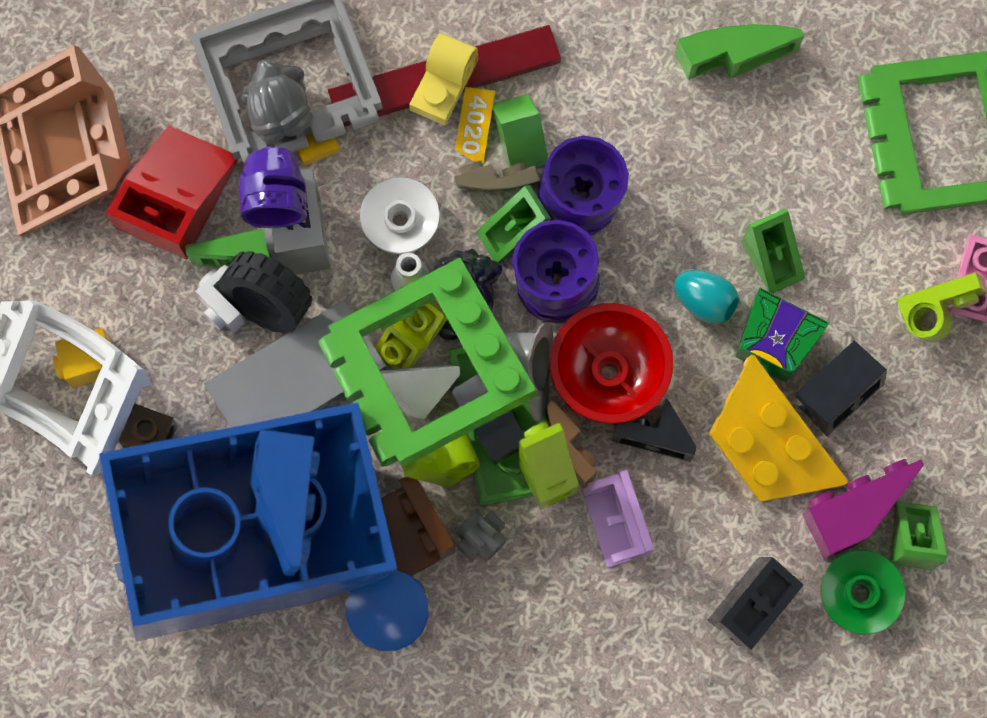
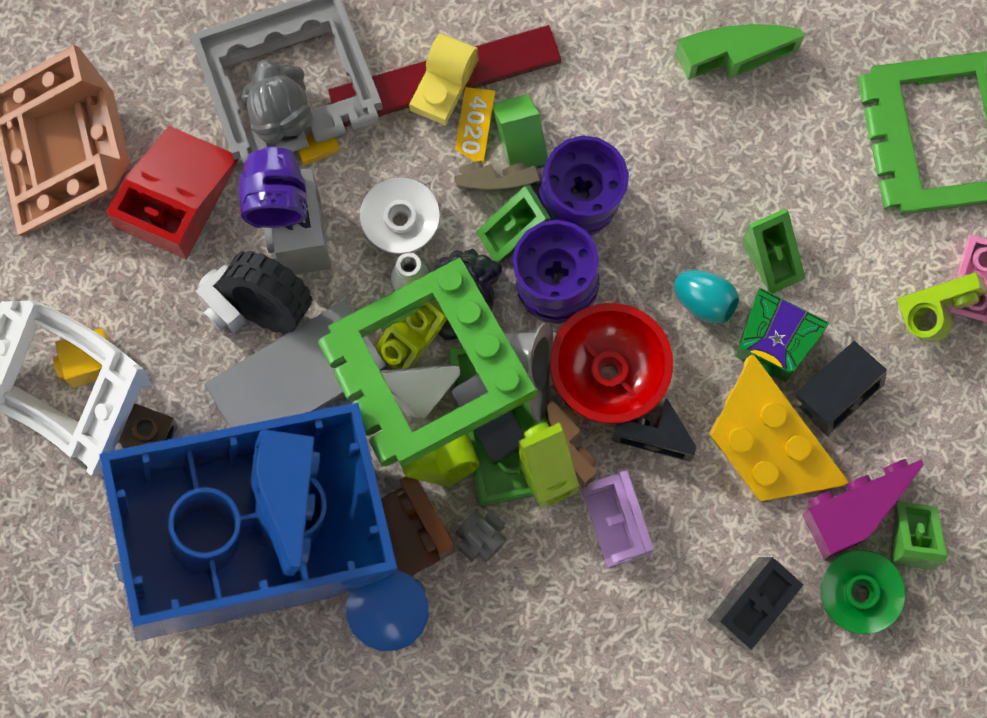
bright green slope [185,229,271,267] -> none

